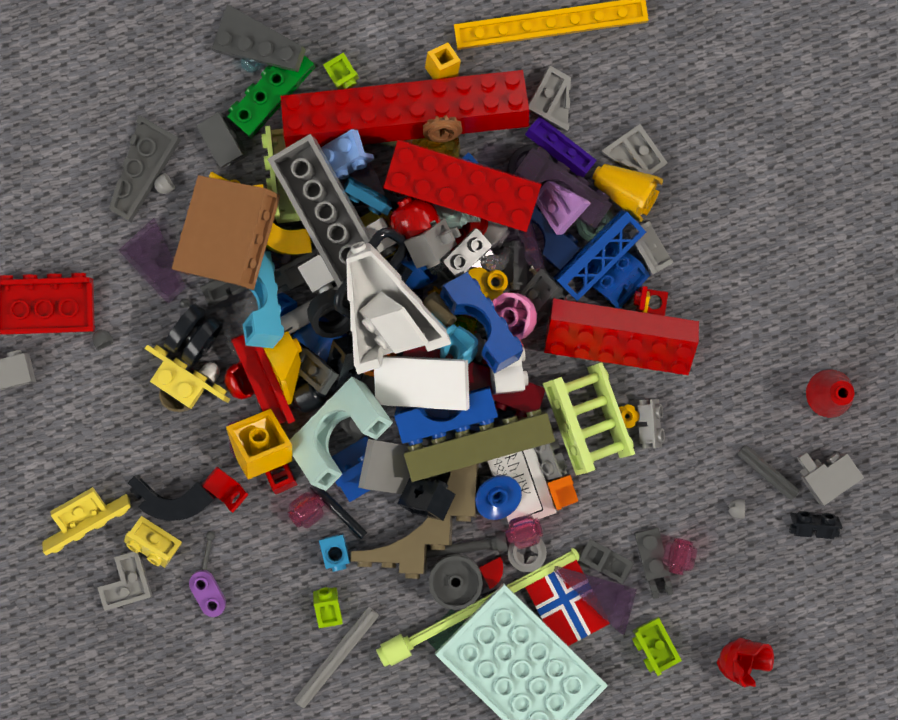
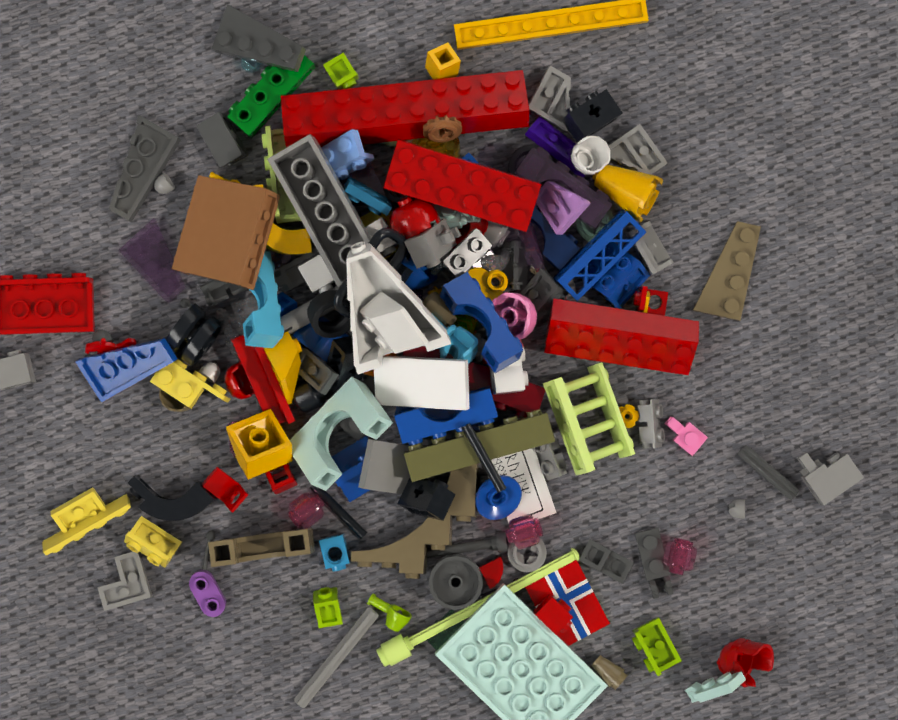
orange panel [546,474,578,511] -> none
clear purple wing [554,566,637,635] -> none
black hinge [789,511,843,539] -> none
red cone [806,369,855,418] -> none
none -> wing [75,338,178,402]
none -> red piece [85,338,136,354]
none -> dark tan arch [208,527,315,567]
none -> lime bar [367,593,412,632]
none -> black bar [461,423,506,493]
none -> red brick [533,594,573,635]
none -> black brick [562,89,623,143]
none -> white hair [571,136,611,175]
none -> dark tan cone [591,655,628,690]
none -> bright pink plate [664,416,708,456]
none -> light aqua hinge [685,672,746,703]
none -> dark tan wing [692,221,761,321]

